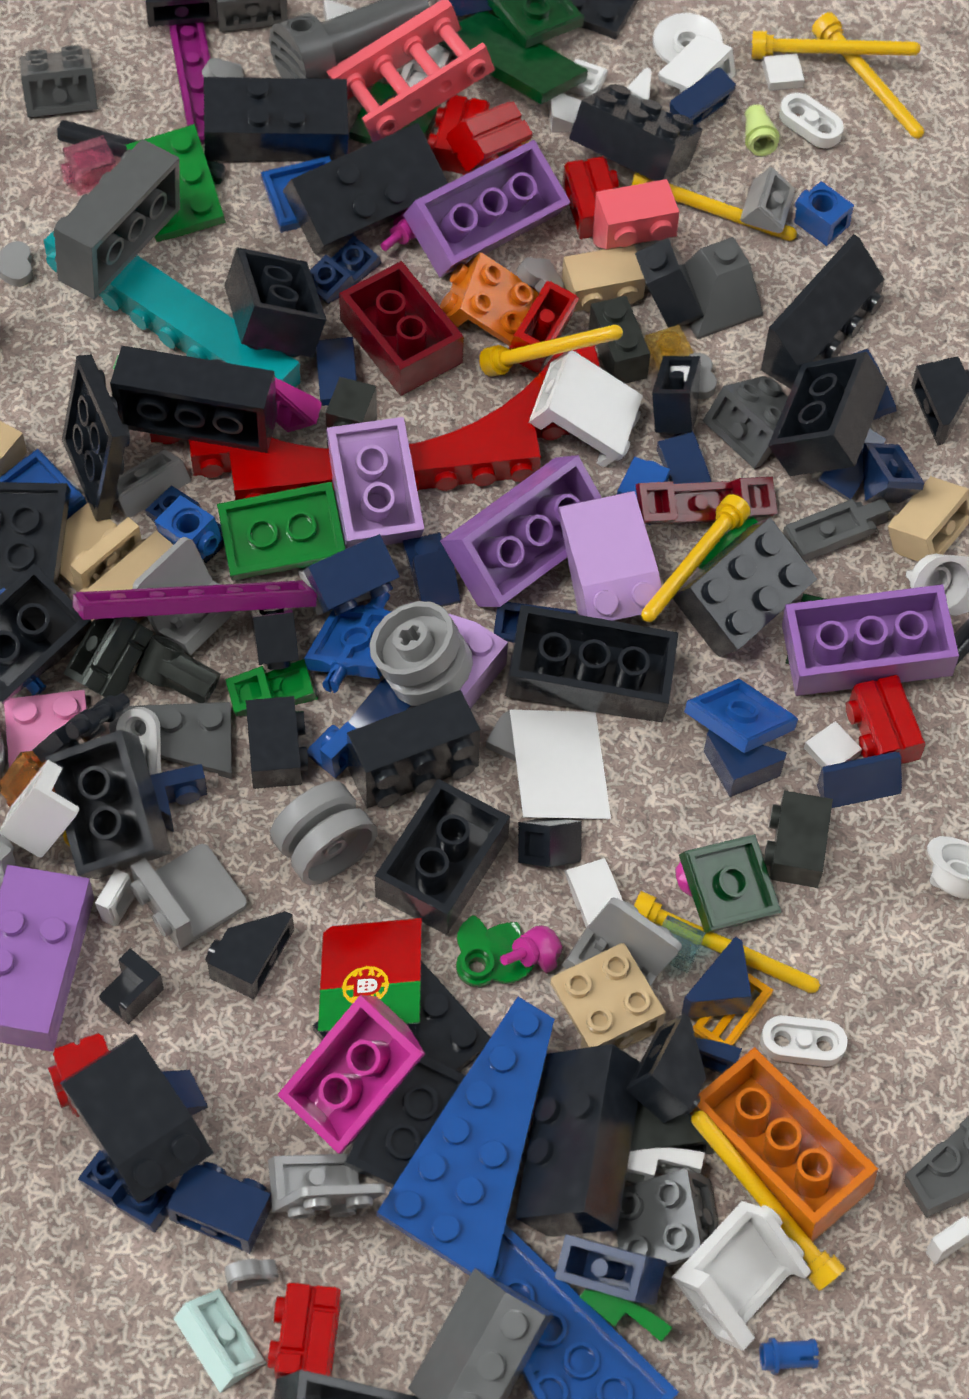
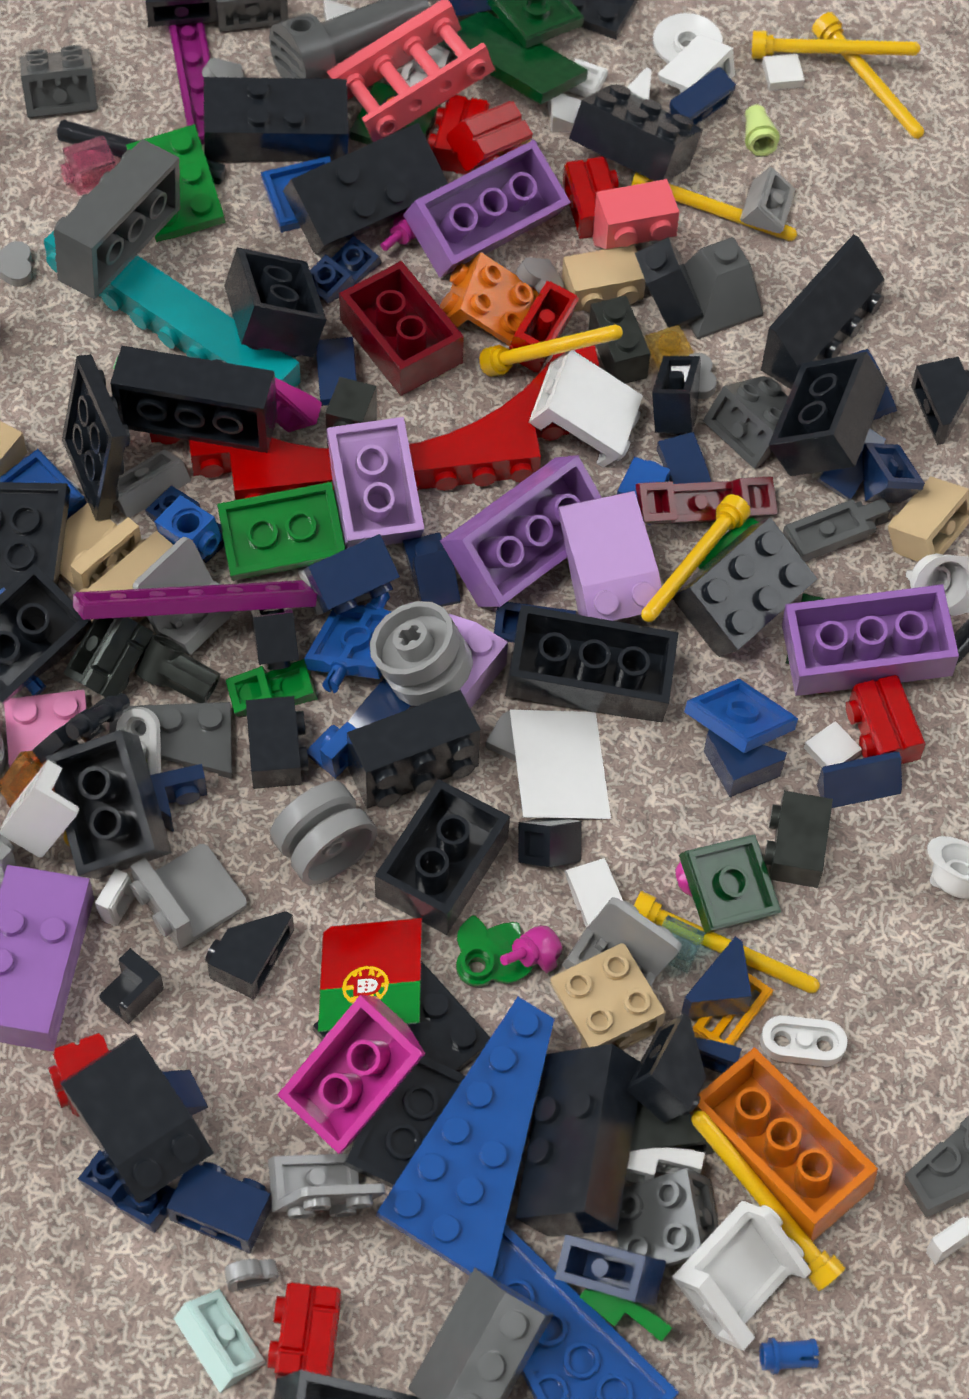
white plate [779,93,844,148] -> none
blue brick [794,181,854,246] -> none

